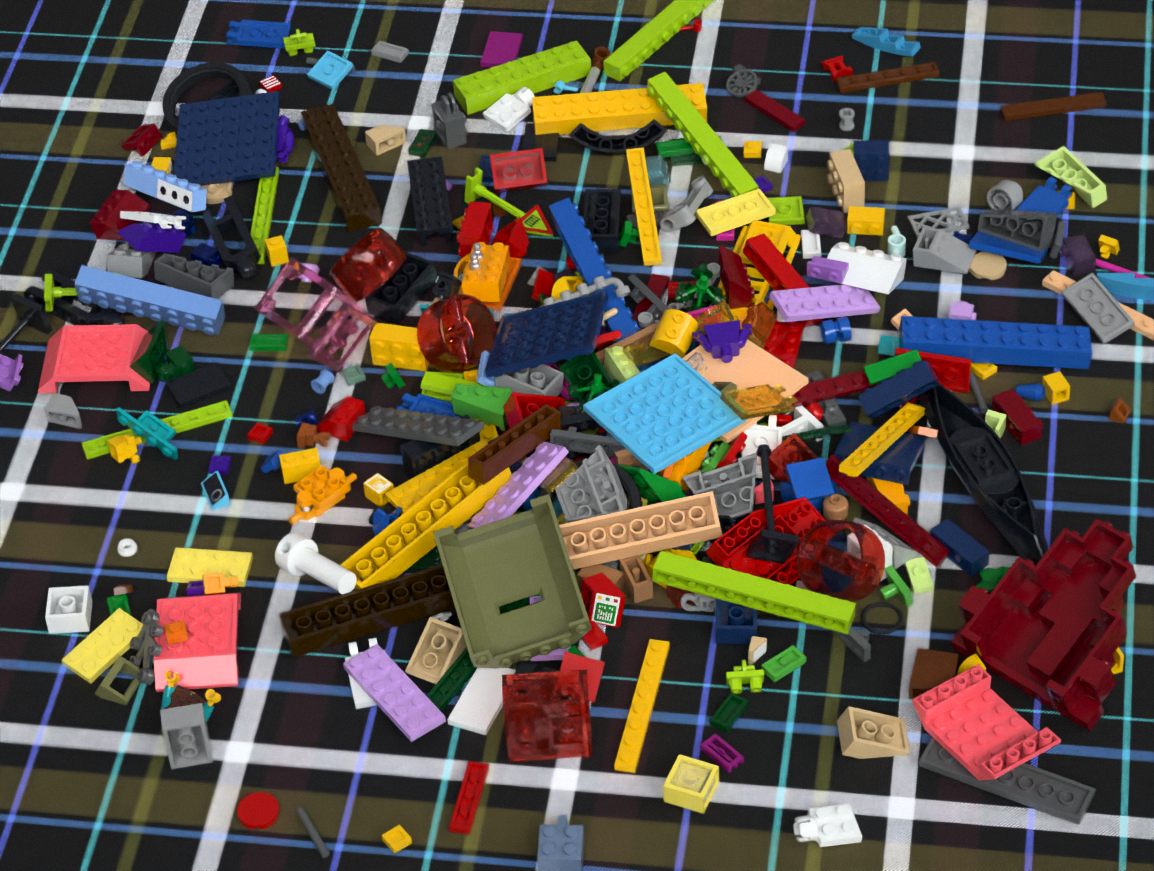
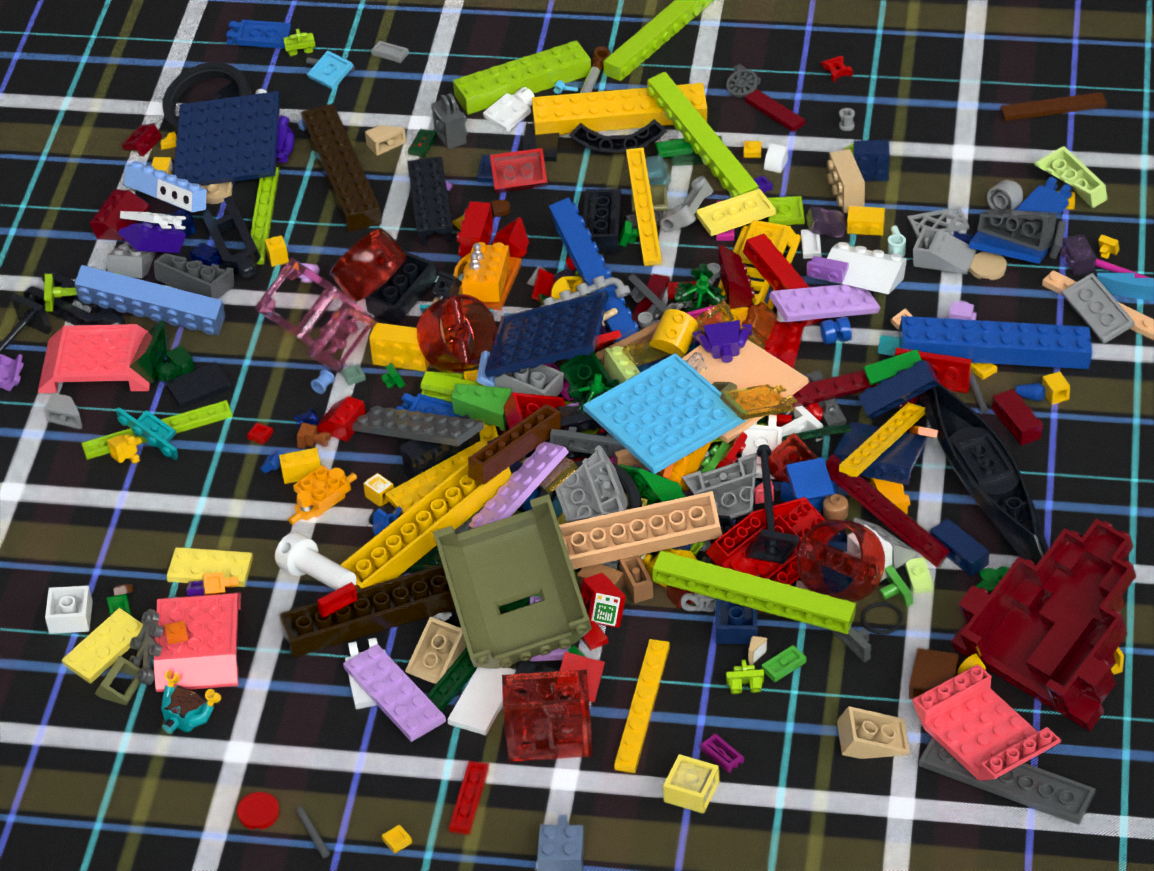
white plate [117,538,137,557] -> none
light grey brick [160,703,213,769] -> none
slope [201,471,230,510] -> none
dark purple tile [208,455,232,474] -> none
green tile [249,334,289,351] -> none
red tile [259,75,282,92] -> none
lime piece [464,167,553,237] -> none
magenta tile [480,31,523,68] -> none
red hand [680,19,702,32] -> none
dark green tile [709,693,749,733] -> none
white plate [793,804,862,847] -> none
reddish brown tile [836,62,940,93] -> none
dark azure slope [851,27,921,57] -> none
yellowish green panel [985,410,1007,439] -> none
dark orange slope [1108,397,1131,424] -> none
none -> red tile [317,582,358,618]

